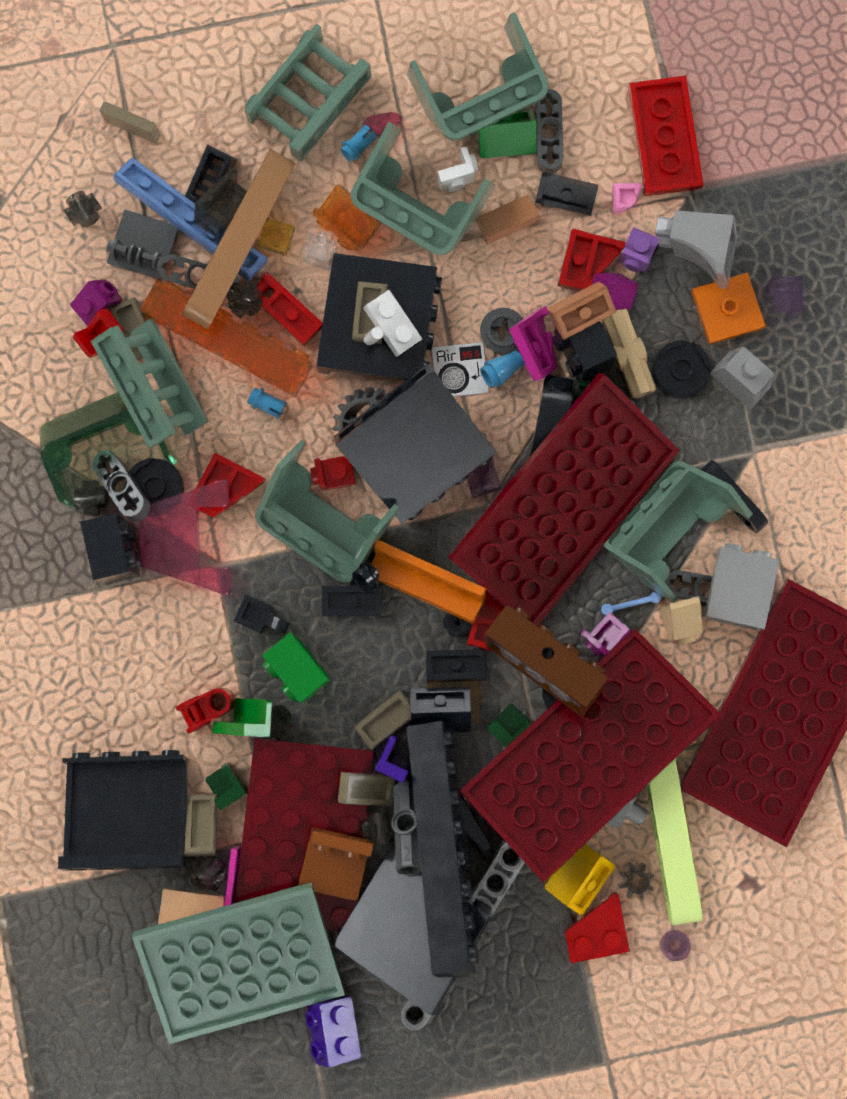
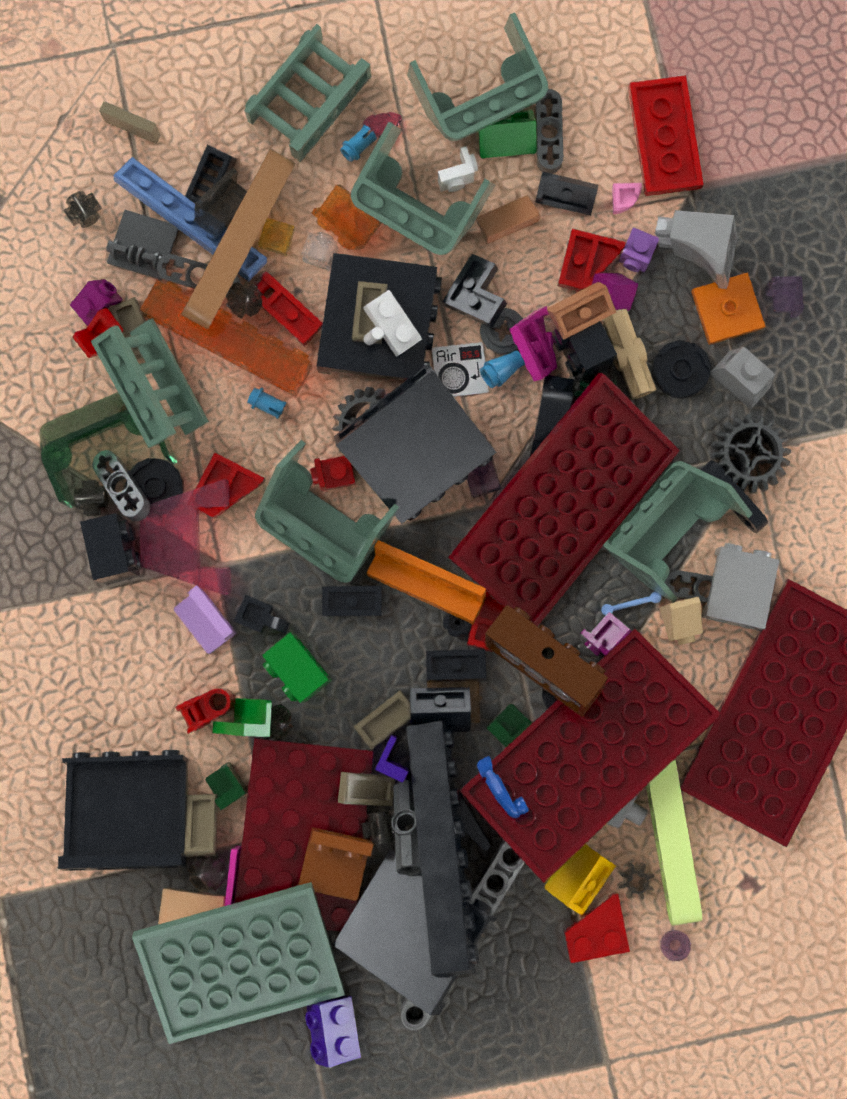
black plate [352,563,379,591] -> none
none -> lavender panel [174,585,237,654]
none -> black plate [442,254,507,328]
none -> blue arm [477,756,529,818]
none -> dark grey gear [710,414,791,494]

